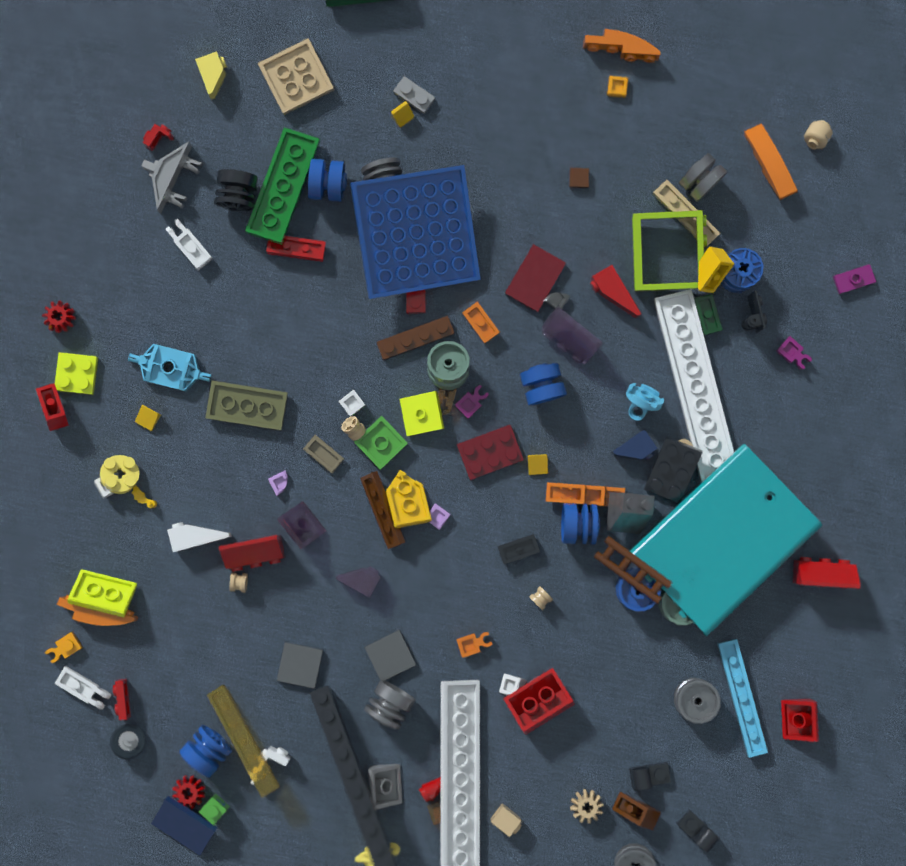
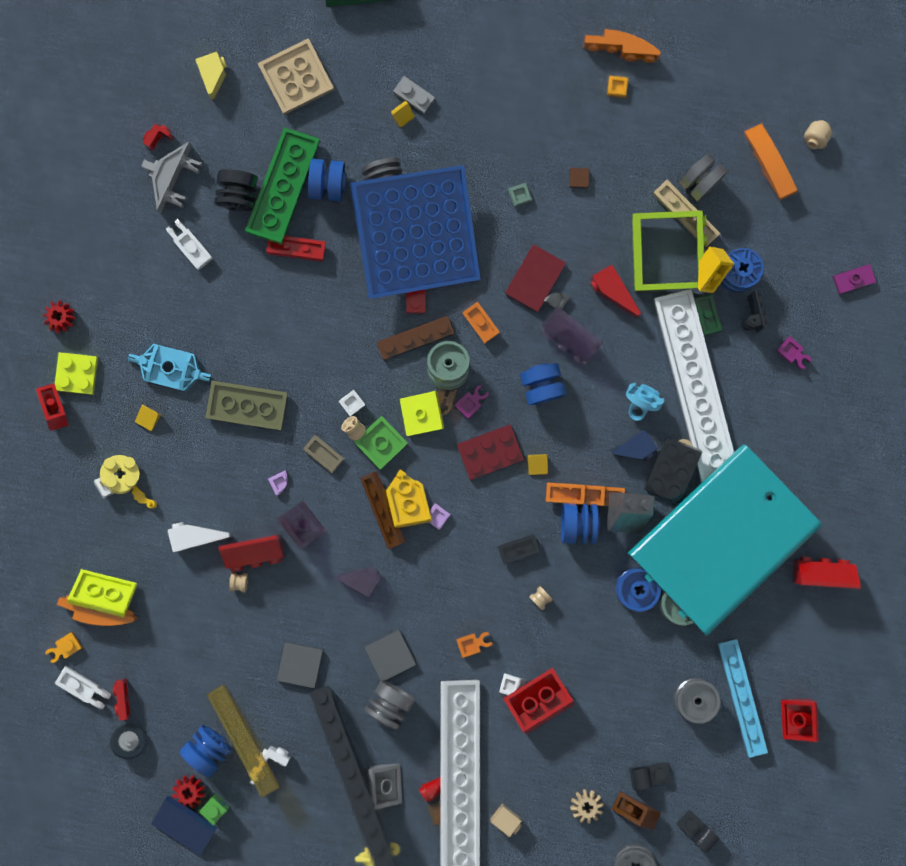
reddish brown bar [594,536,673,604] -> none
none -> sand green tile [508,182,532,207]

